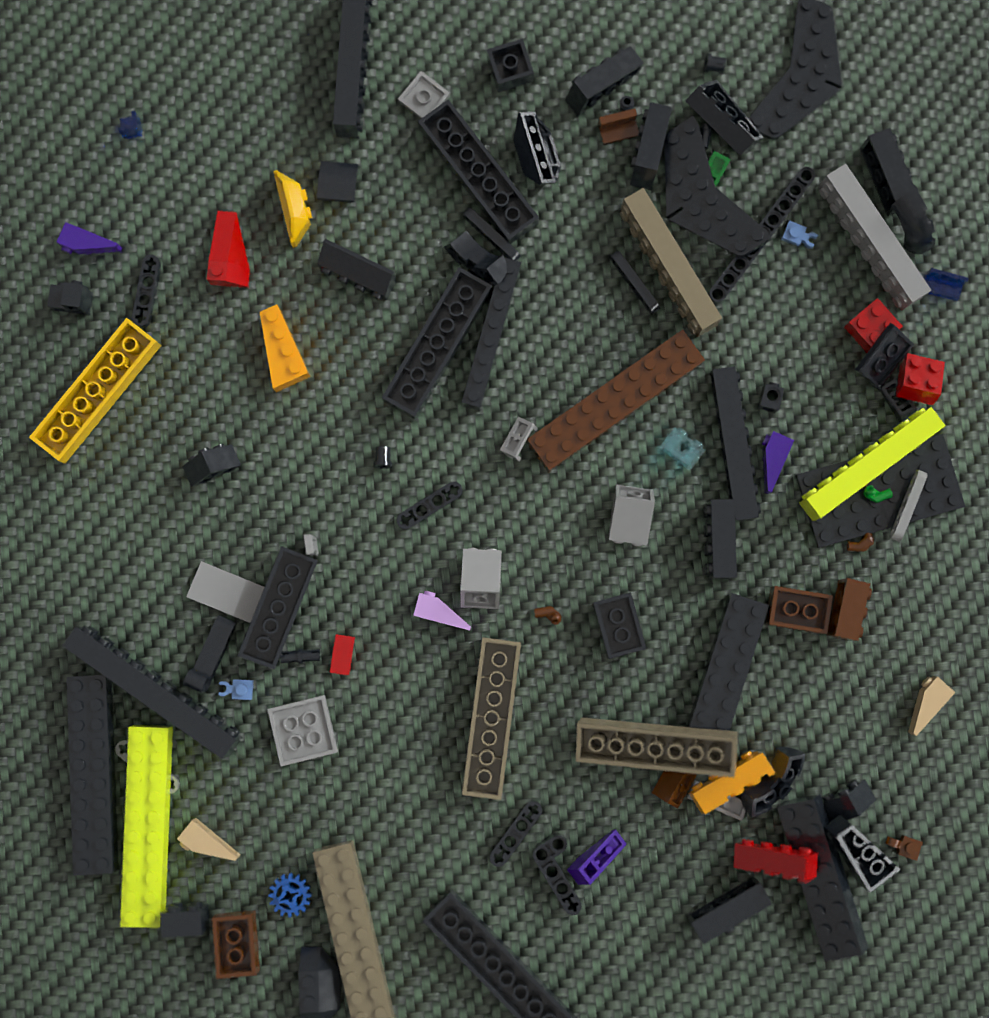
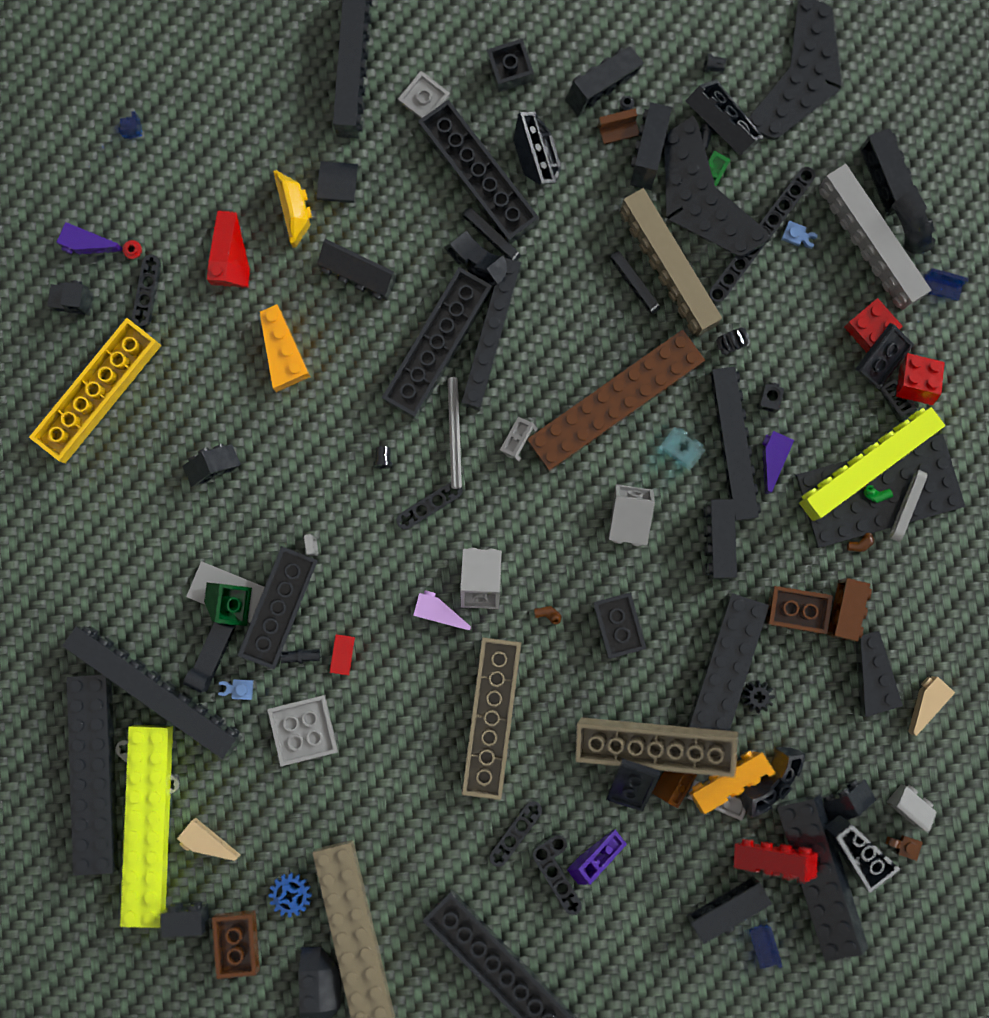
none -> red plate [123,240,142,259]
none -> dark green slope [204,582,252,626]
none -> light grey axle [448,377,462,489]
none -> black tile [606,759,660,812]
none -> black gear [716,328,750,355]
none -> black gear [741,680,775,714]
none -> clear blue panel [748,924,783,969]
none -> black wedge [855,631,903,717]
none -> light grey slope [887,784,937,833]

